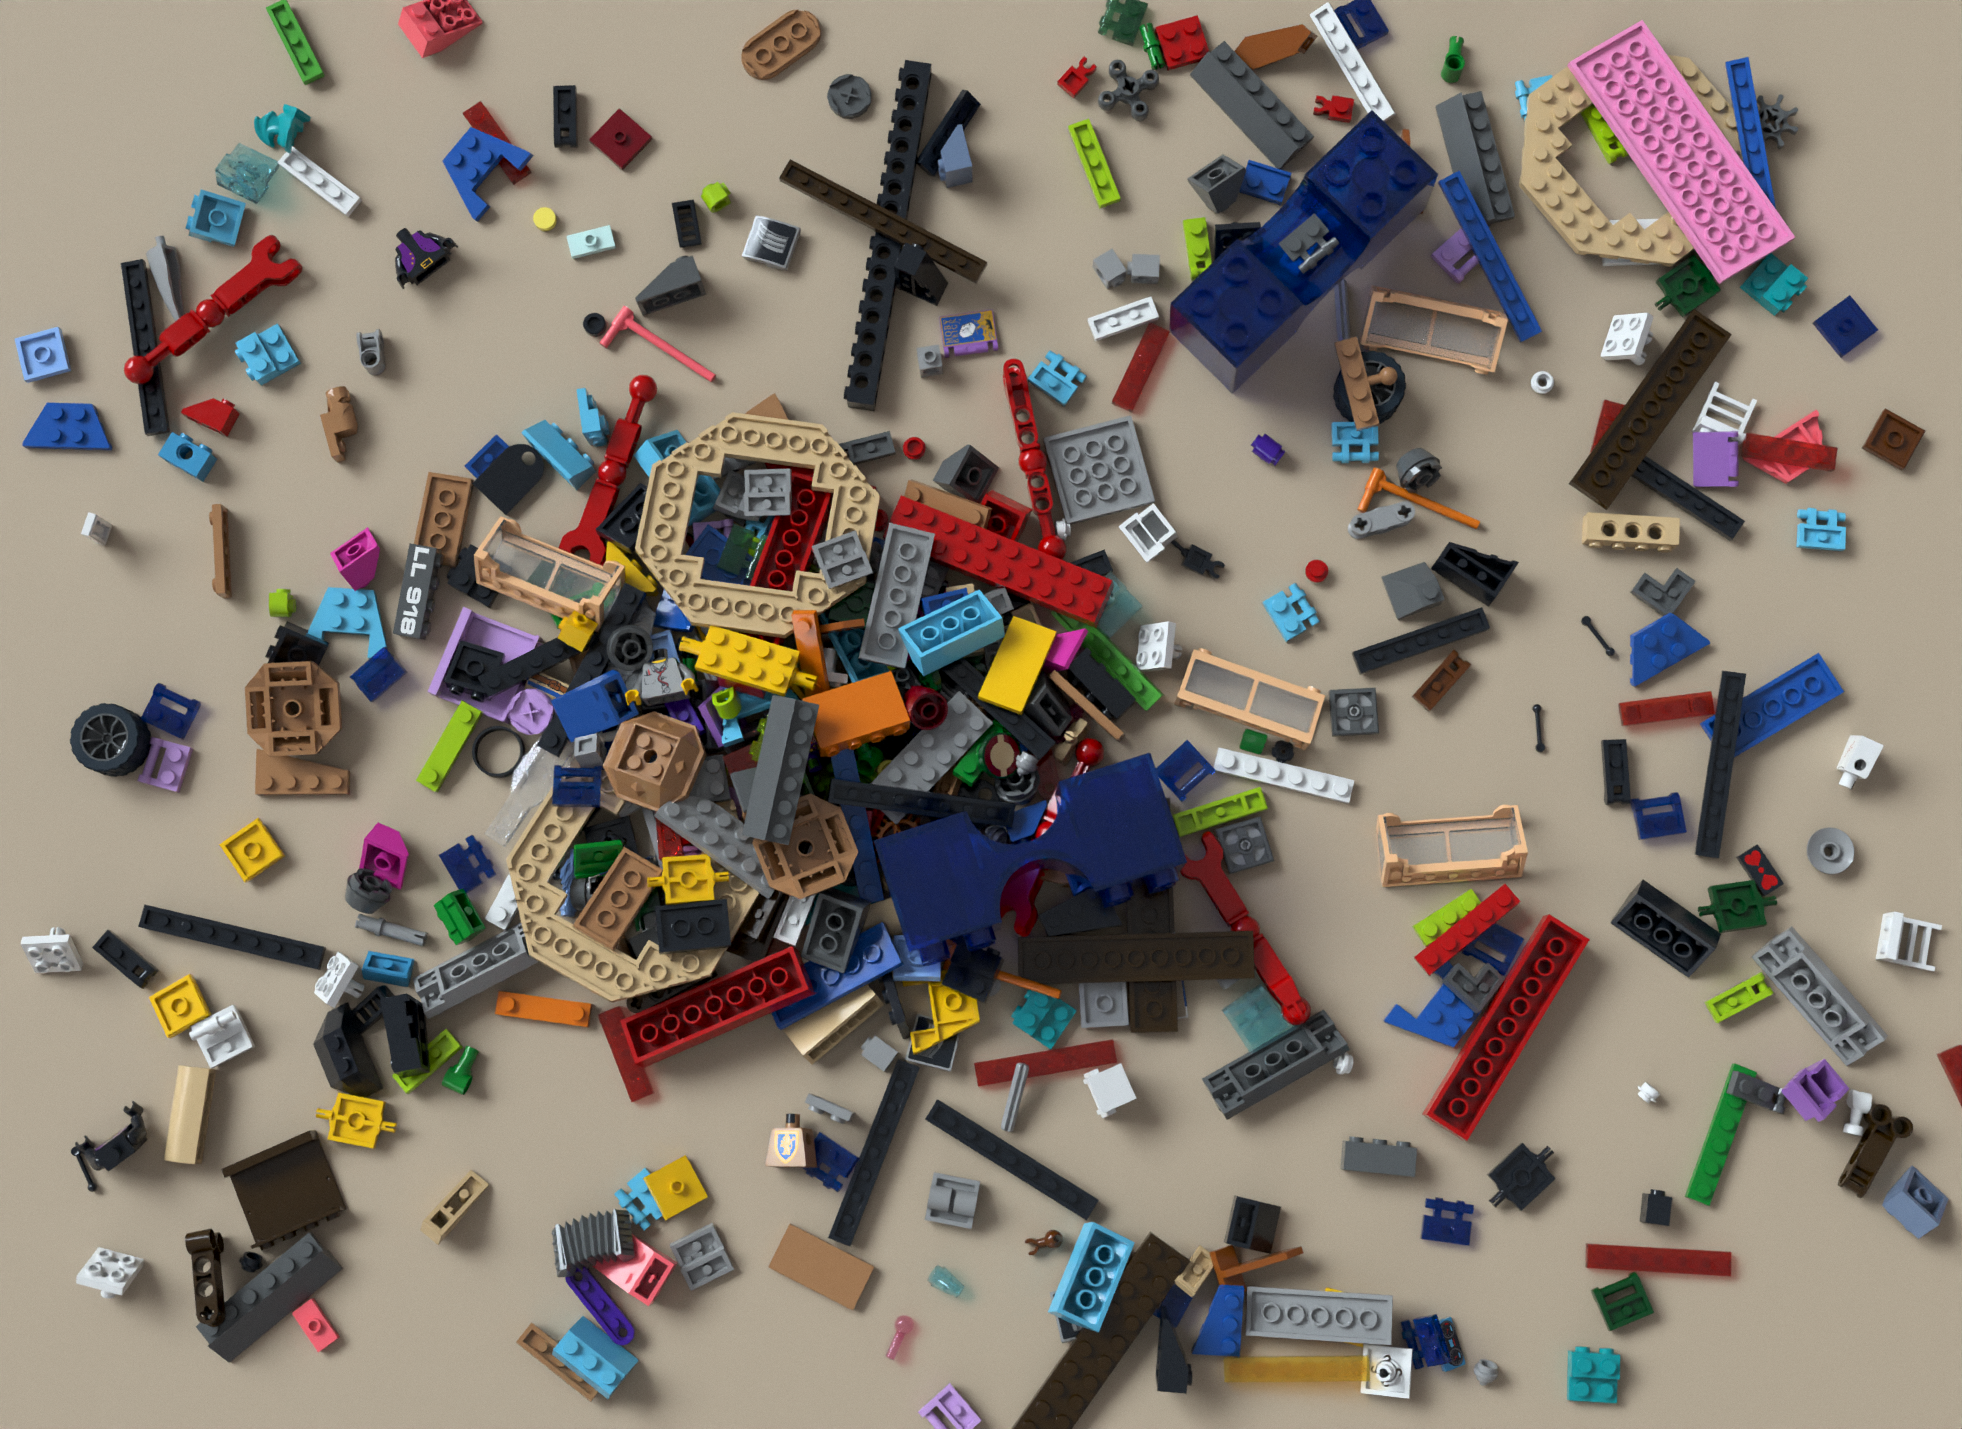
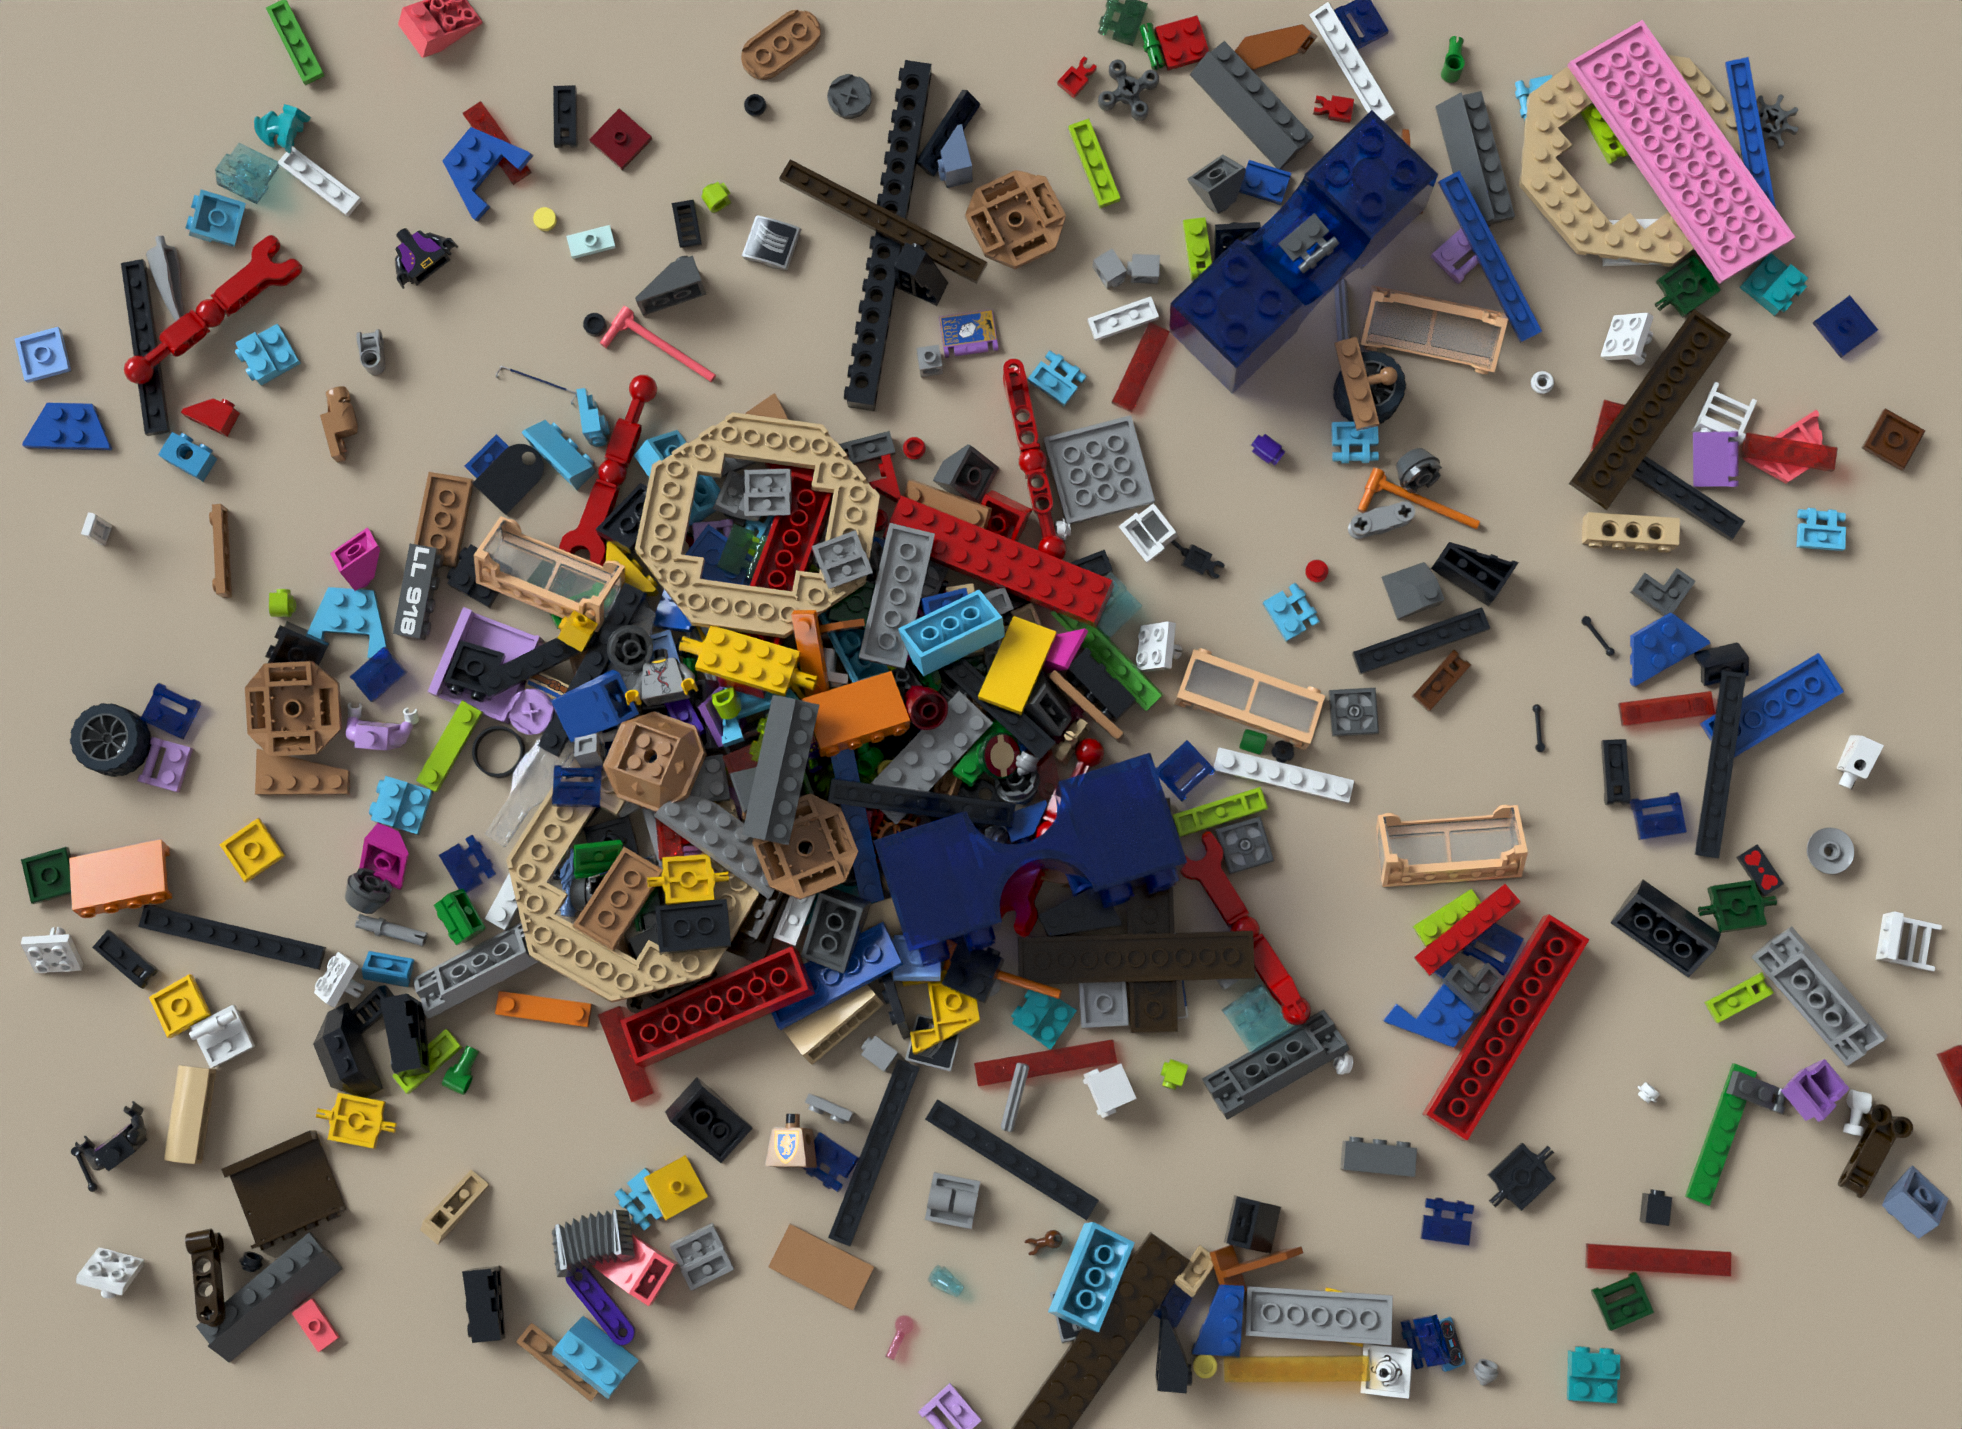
none -> dark green plate [21,847,71,904]
none -> panel [69,839,172,918]
none -> lavender torso [345,703,419,750]
none -> medium azure plate [369,776,433,835]
none -> black wedge [462,1266,505,1343]
none -> dark blue piece [496,366,577,405]
none -> black slope [665,1077,753,1163]
none -> black plate [744,94,766,117]
none -> red slope [869,454,901,503]
none -> medium nougat piece [965,170,1066,269]
none -> lime plate [1160,1059,1188,1090]
none -> light yellow tile [1193,1355,1217,1378]
none -> black panel [1694,642,1749,686]

